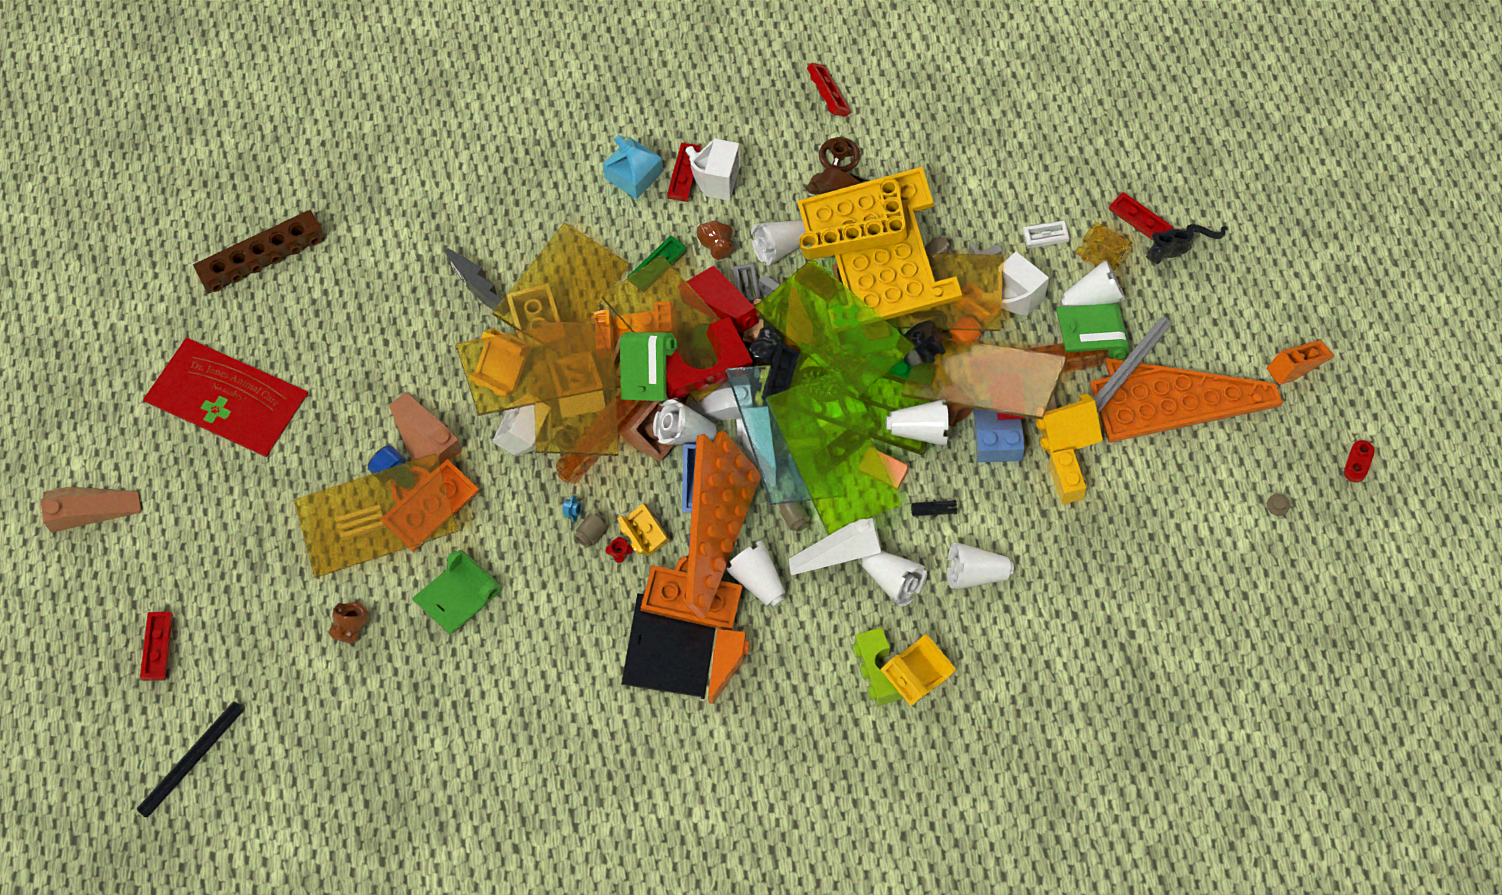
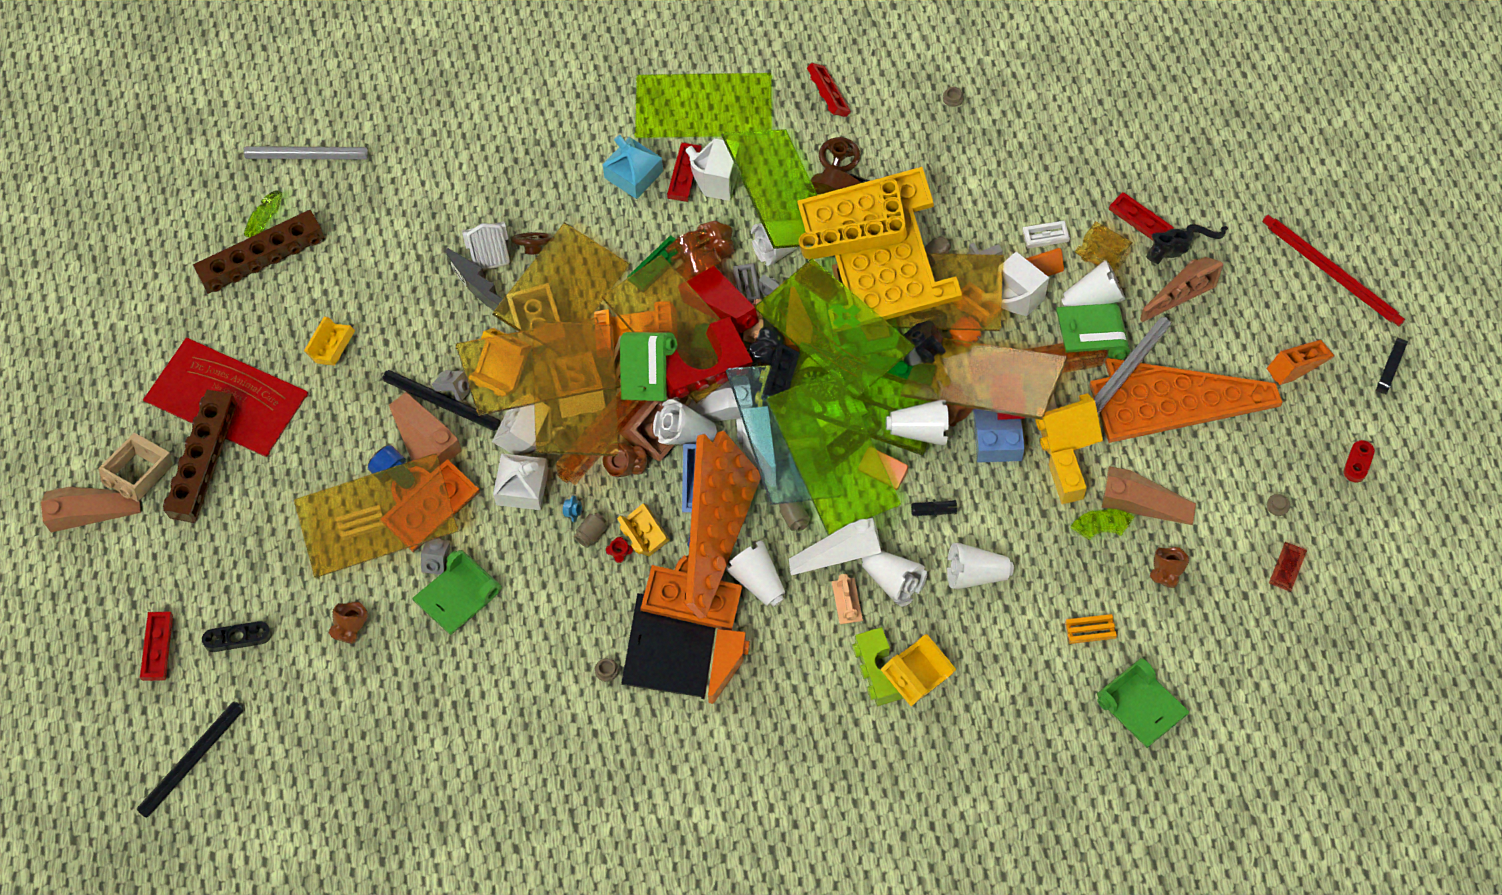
none -> tan window [98,433,173,502]
none -> reddish brown brick [163,389,238,523]
none -> black beam [202,621,272,652]
none -> light grey axle [244,146,368,159]
none -> clear neon green tile [244,190,283,238]
none -> yellow bracket [304,316,355,366]
none -> black axle [382,370,501,431]
none -> light grey bracket [421,538,450,575]
none -> light grey bracket [432,370,472,401]
none -> white piece [462,221,510,270]
none -> white piece [493,453,549,510]
none -> reddish brown piece [511,232,554,255]
none -> dark tan plate [595,658,618,682]
none -> dark orange hair [602,443,647,477]
none -> clear neon green piece [634,73,773,138]
none -> clear orange wheel [665,228,722,282]
none -> clear neon green piece [721,129,831,249]
none -> light nougat hinge [832,574,863,625]
none -> dark tan plate [943,87,964,107]
none -> orange slope [1025,248,1064,276]
none -> light orange tile [1065,614,1117,644]
none -> clear neon green tile [1070,508,1135,540]
none -> bright green door [1097,658,1189,748]
none -> nougat wedge [1102,466,1196,525]
none -> nougat wedge [1140,257,1223,322]
none -> dark orange hair [1150,547,1189,588]
none -> red piece [1262,215,1405,327]
none -> clear red plate [1269,542,1307,592]
none -> black beam [1375,337,1408,395]

